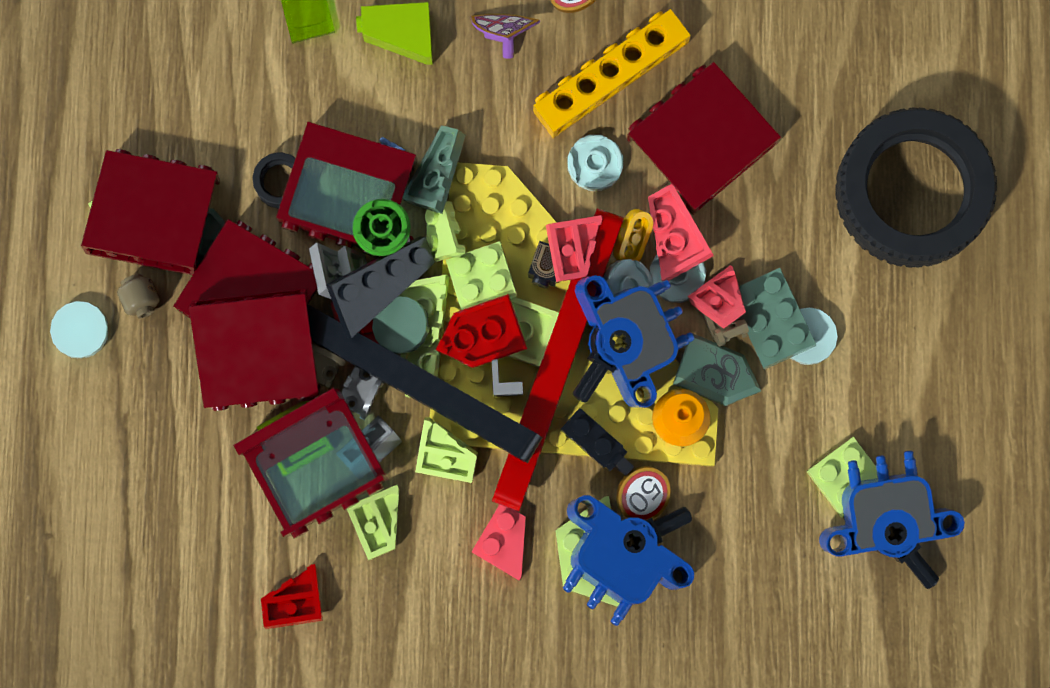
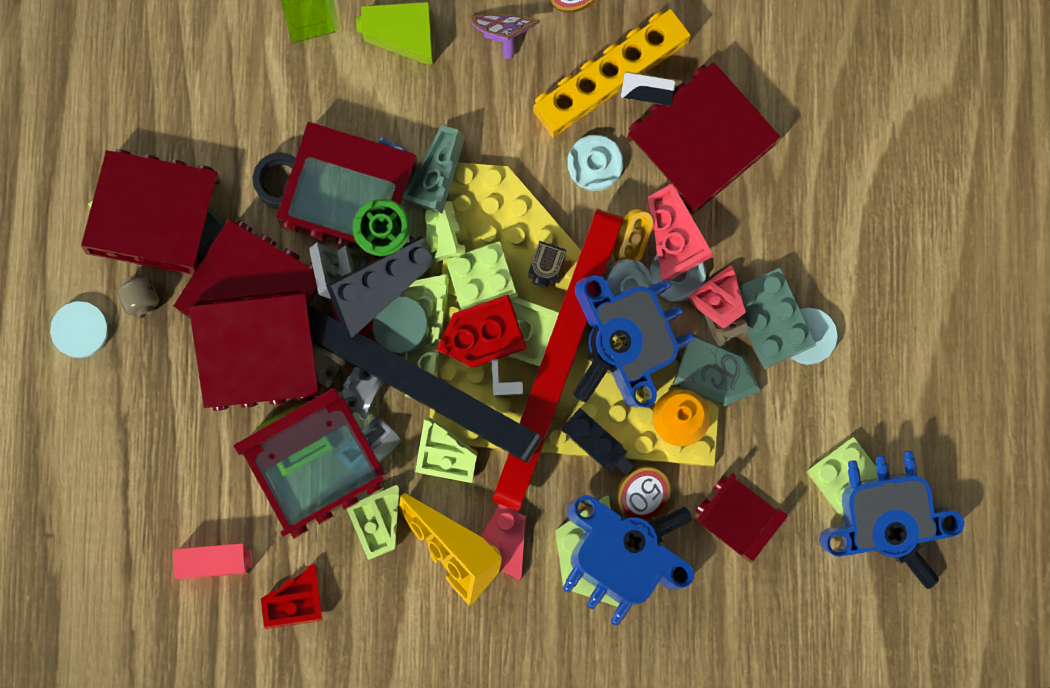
coral wing [546,215,602,282] -> none
black tyre [835,107,997,268] -> none
none -> coral brick [173,543,253,580]
none -> yellow wedge [399,493,502,606]
none -> sticker [621,73,675,106]
none -> dark red panel [695,473,788,563]

